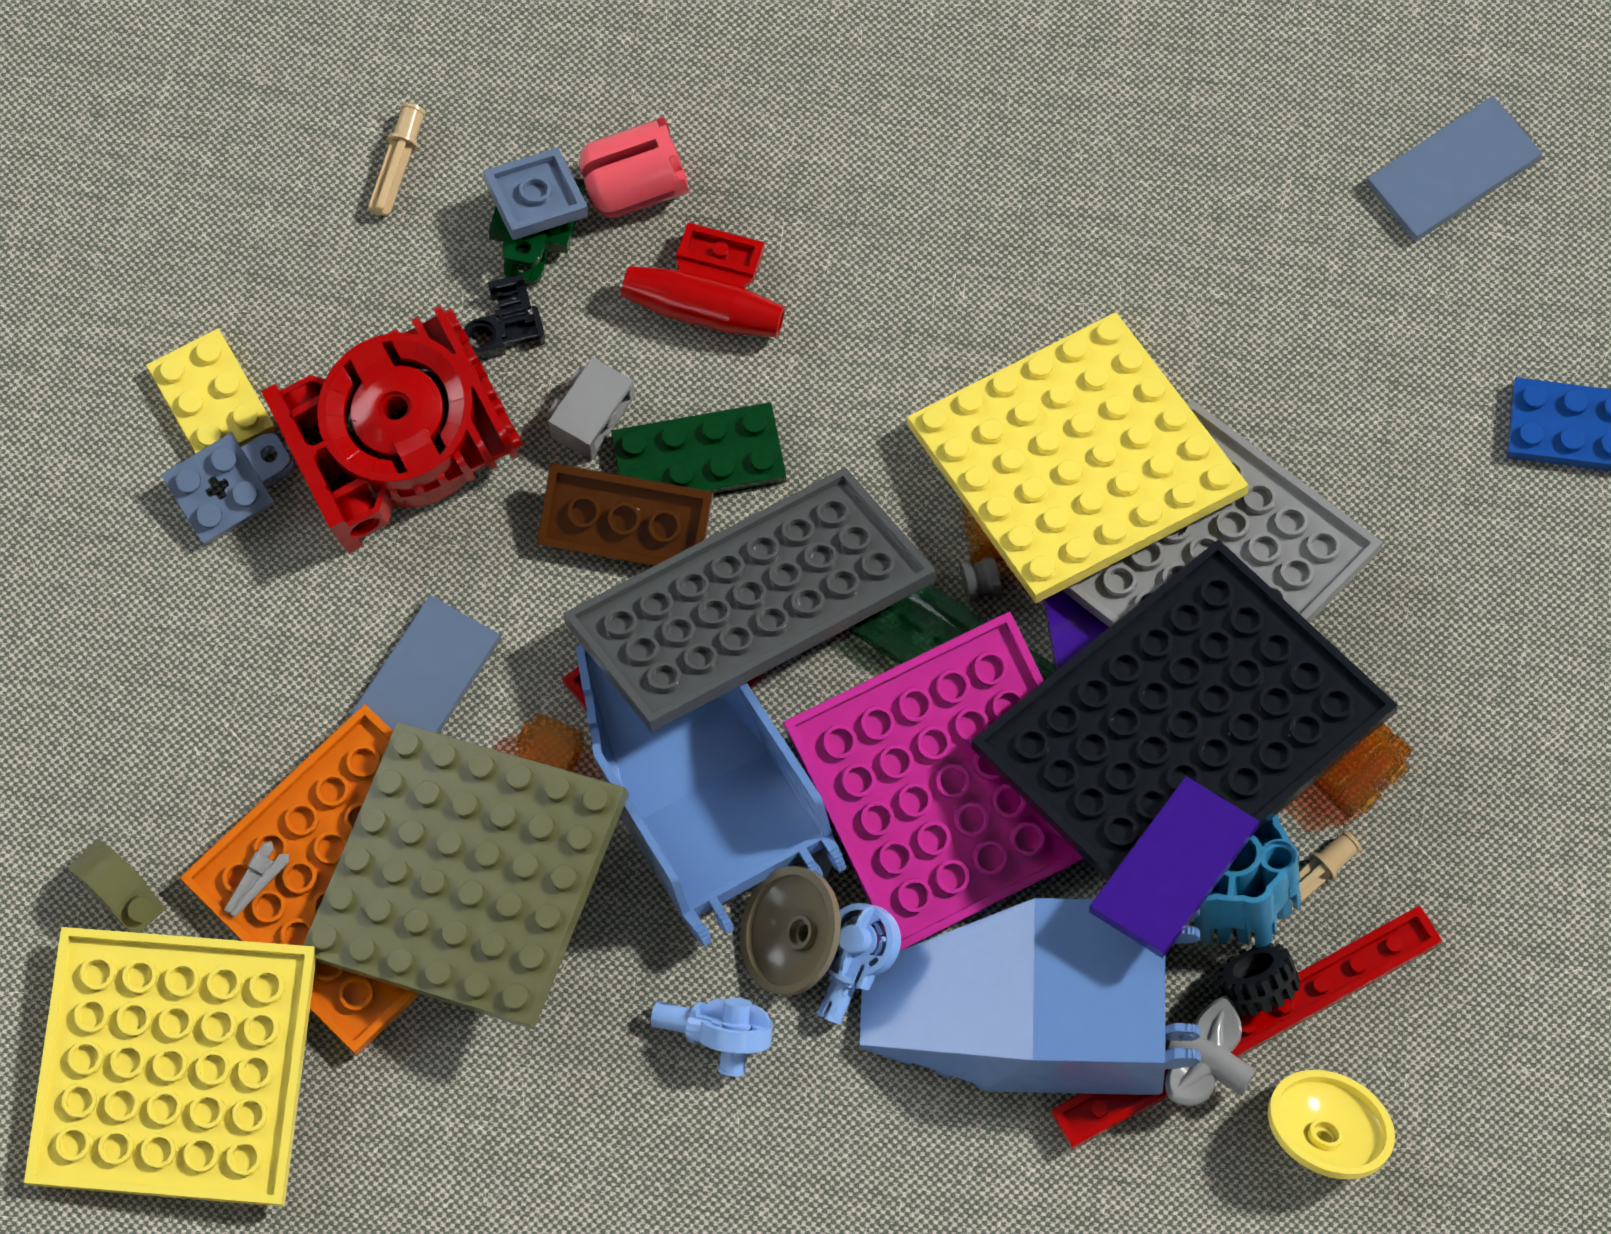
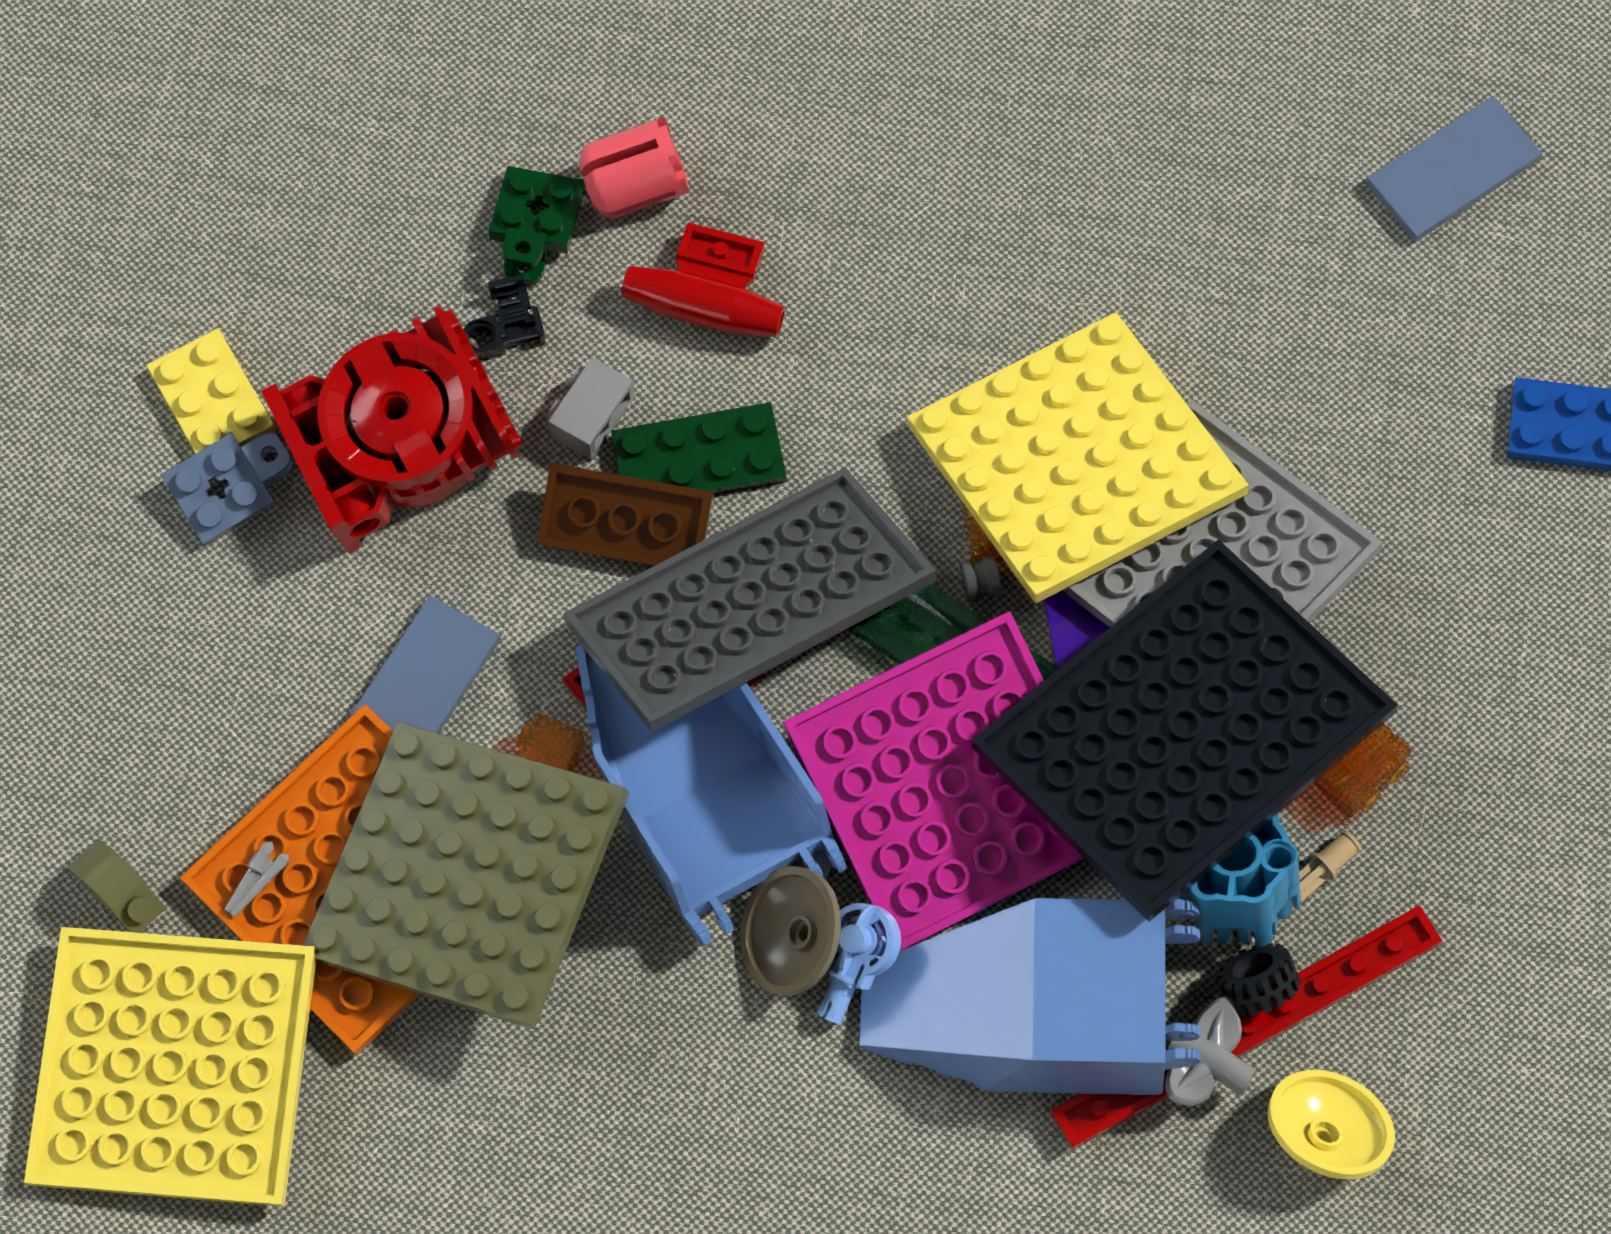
tan axle [368,103,426,217] -> none
sand blue plate [483,147,588,240] -> none
light blue pin [651,998,773,1077] -> none
dark purple tile [1089,776,1259,959] -> none

